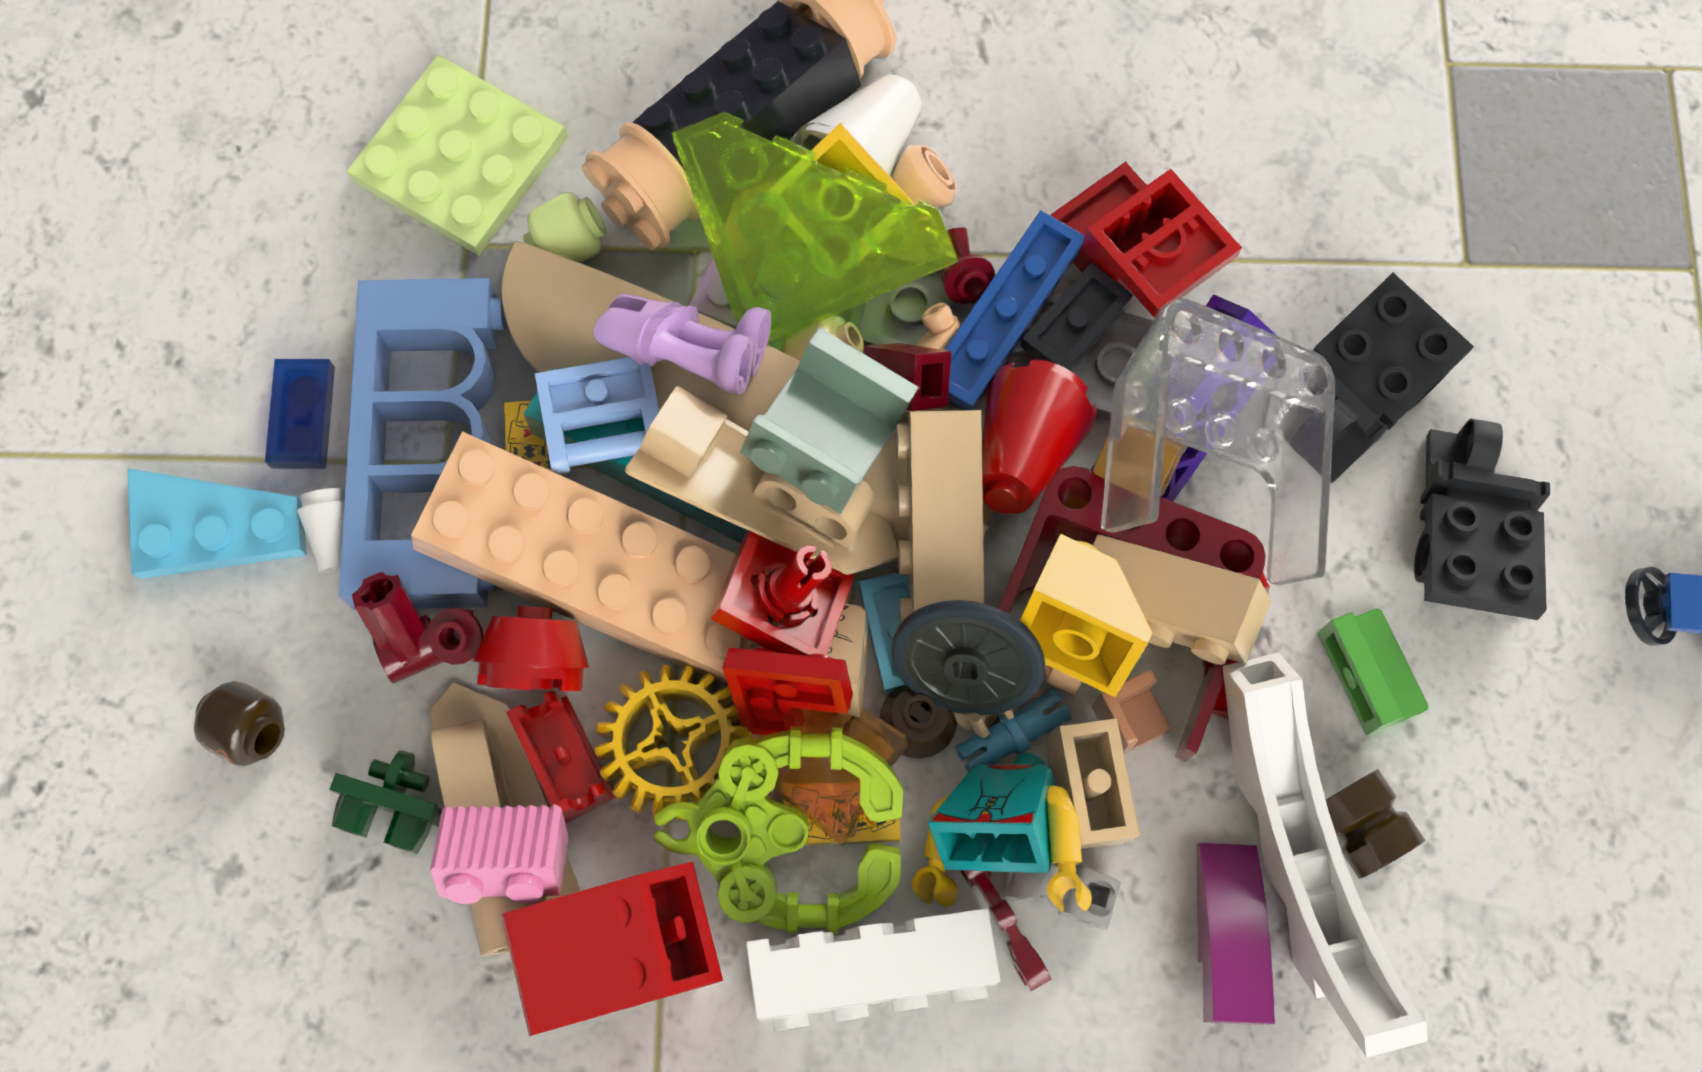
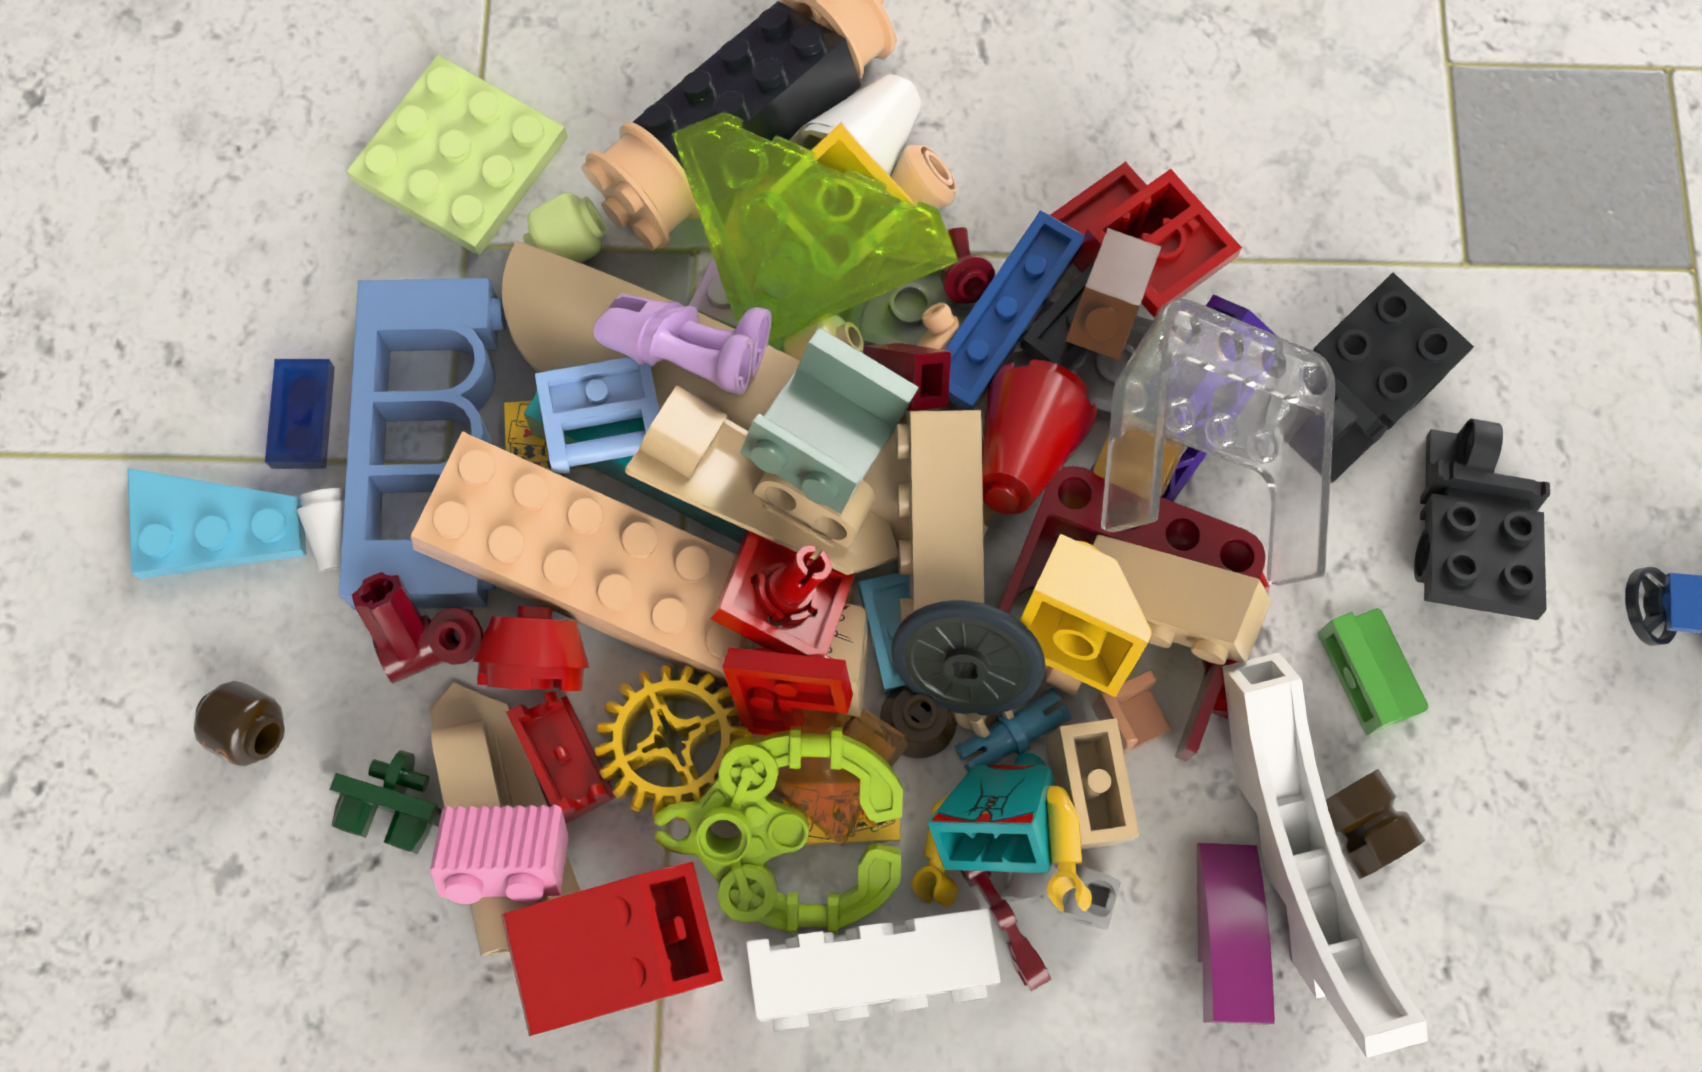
none -> slope [1066,228,1161,360]

